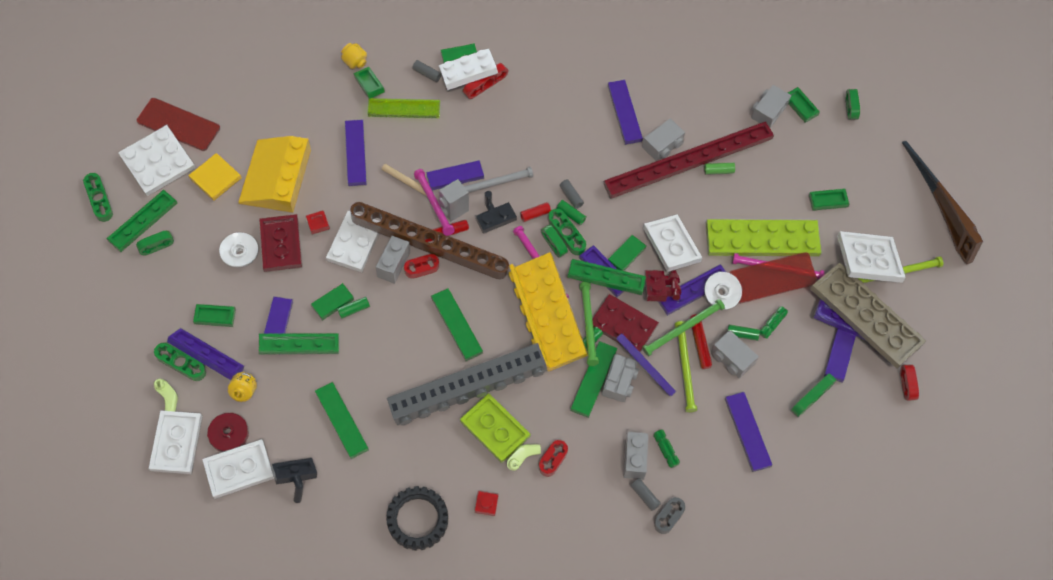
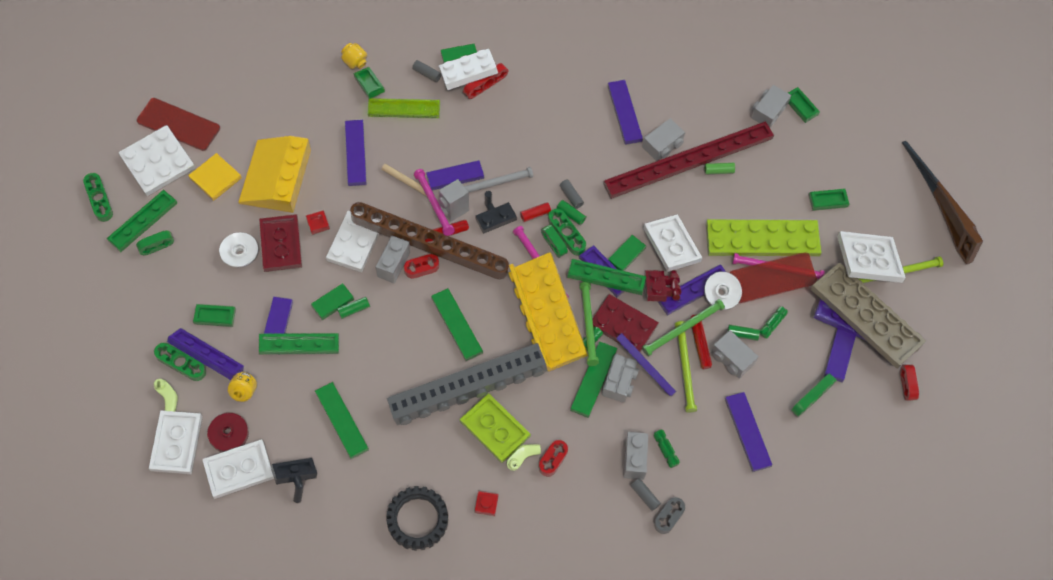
green beam [845,89,860,120] -> none

